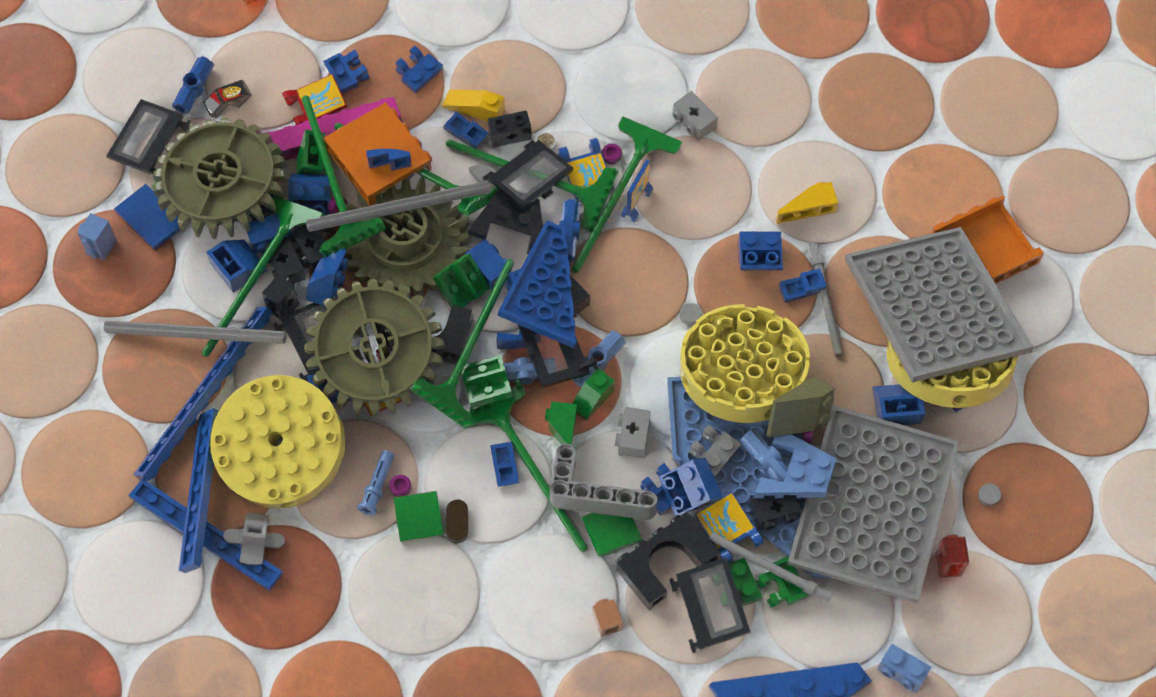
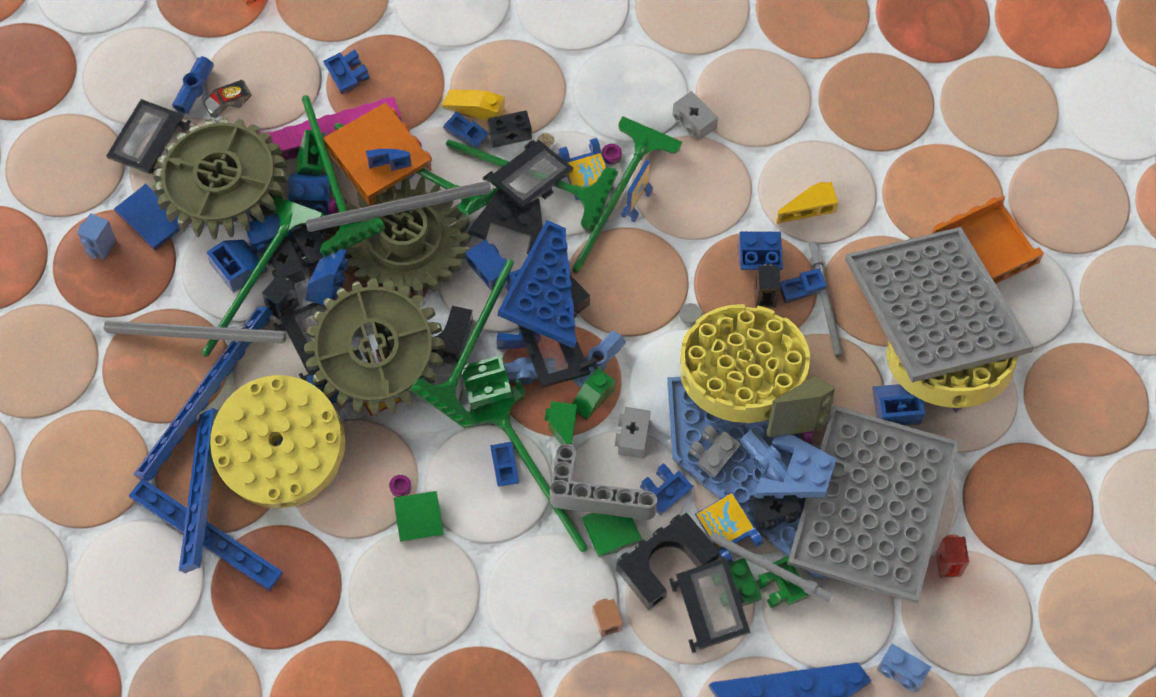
light grey piece [223,513,285,565] -> none
flag [282,74,347,125] -> none
medium blue pin [357,450,395,516] -> none
blue plate [395,45,443,94] -> none
green slope [433,253,490,308] -> none
dark brown tile [446,499,469,543] -> none
light grey tile [469,165,496,183] -> none
blue piece [559,199,581,262] -> none
blue slope [659,457,723,516] -> none
light grey tile [978,484,1001,507] -> none
none -> black brick [754,264,781,307]

